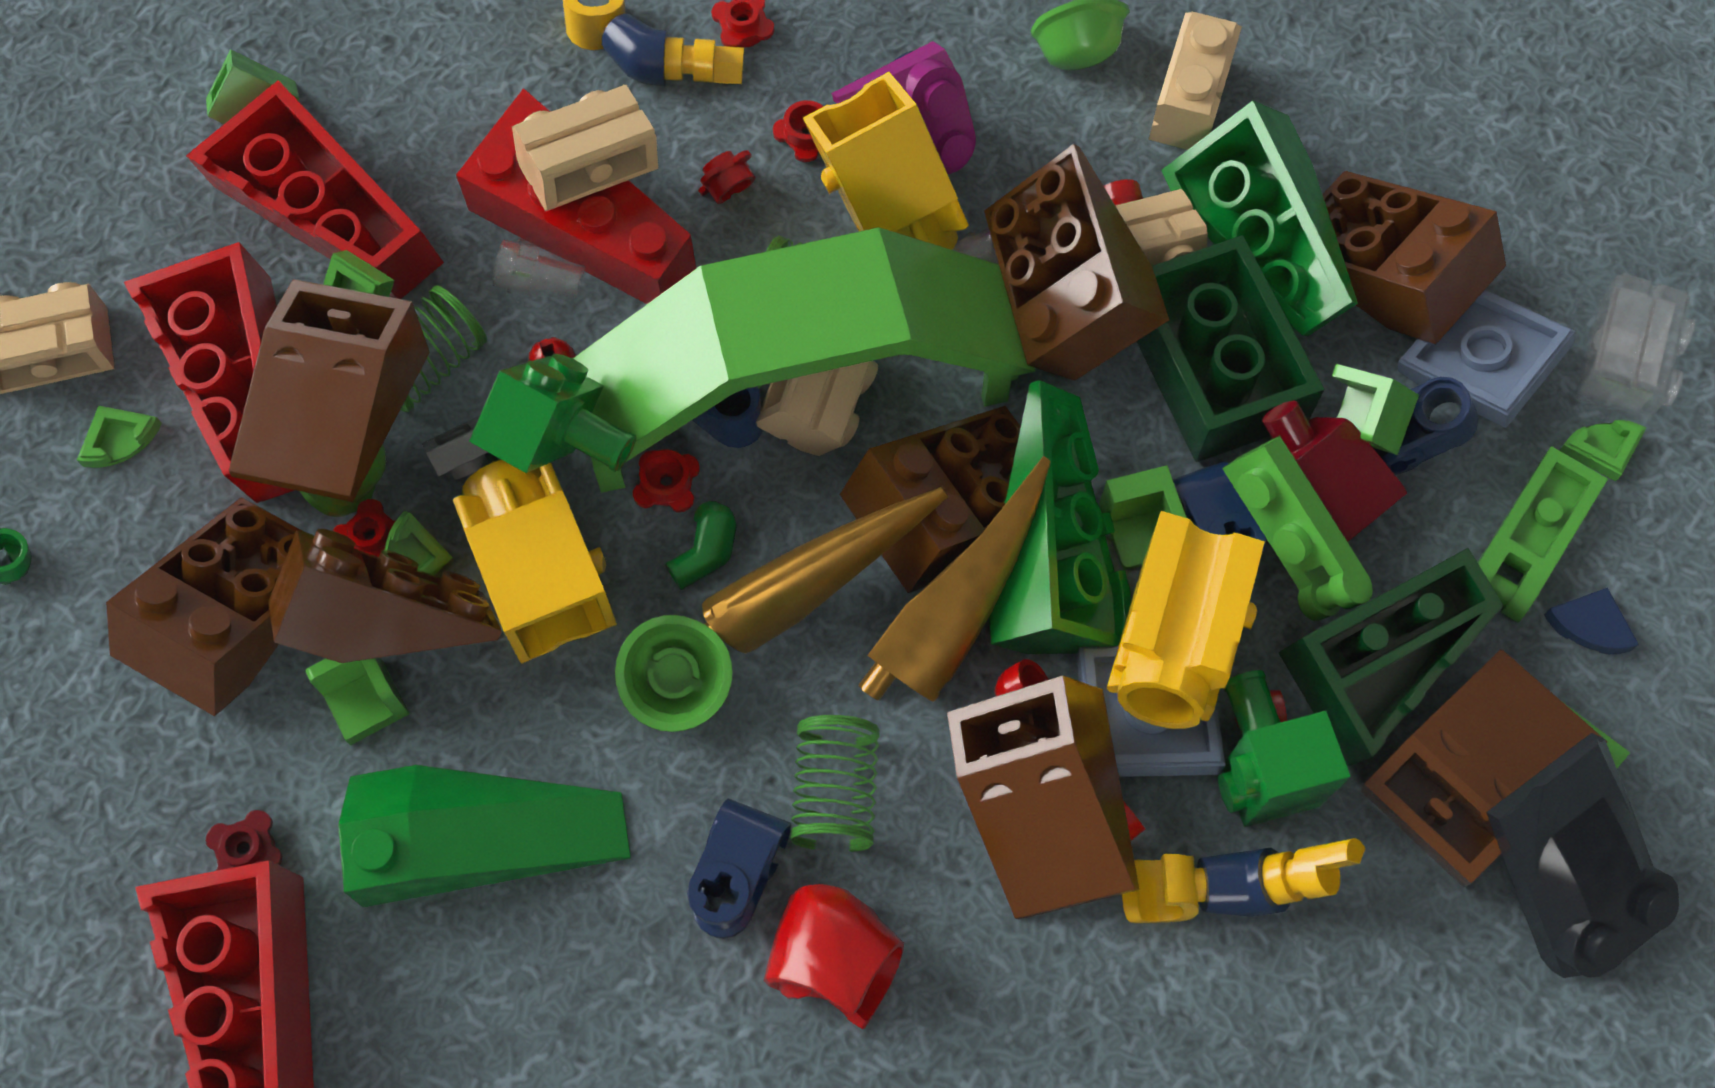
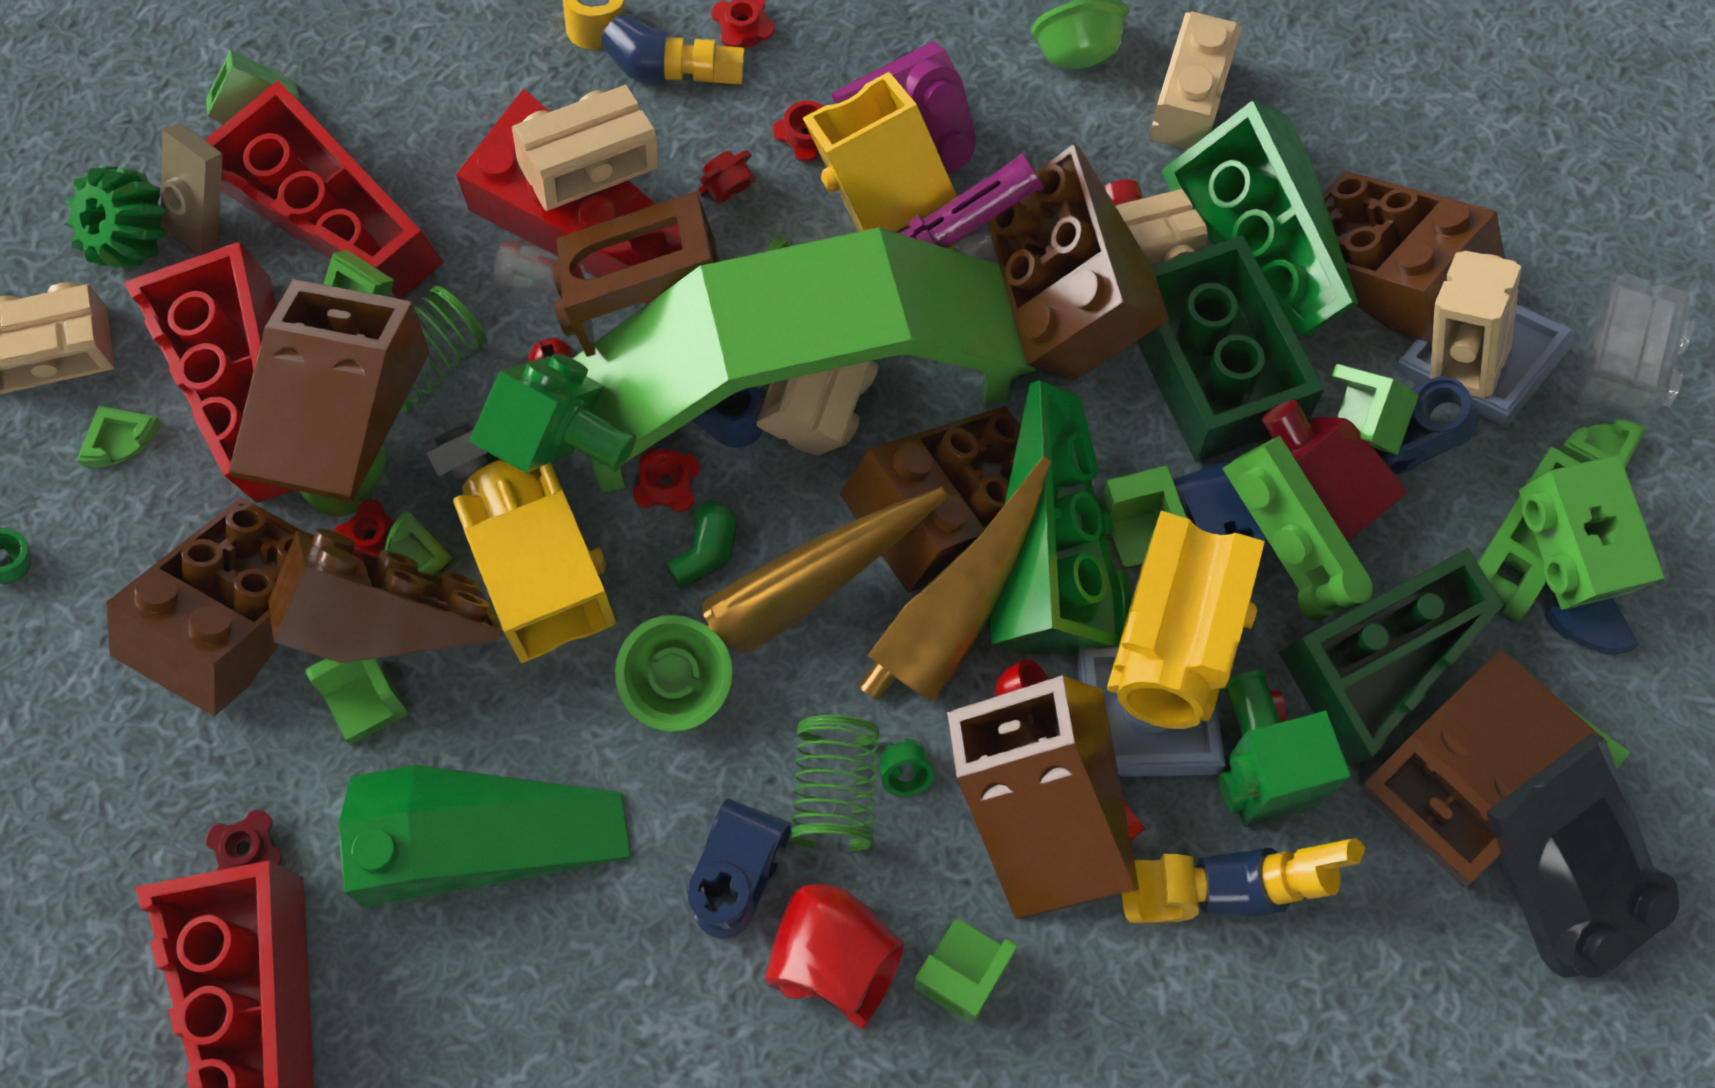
none -> green gear [64,166,169,269]
none -> dark tan plate [160,123,223,255]
none -> reddish brown panel [551,191,721,357]
none -> green hinge [879,738,935,797]
none -> magenta pin [900,153,1044,248]
none -> bright green panel [914,919,1019,1025]
none -> tan brick [1430,250,1521,398]
none -> bright green brick [1518,455,1665,611]

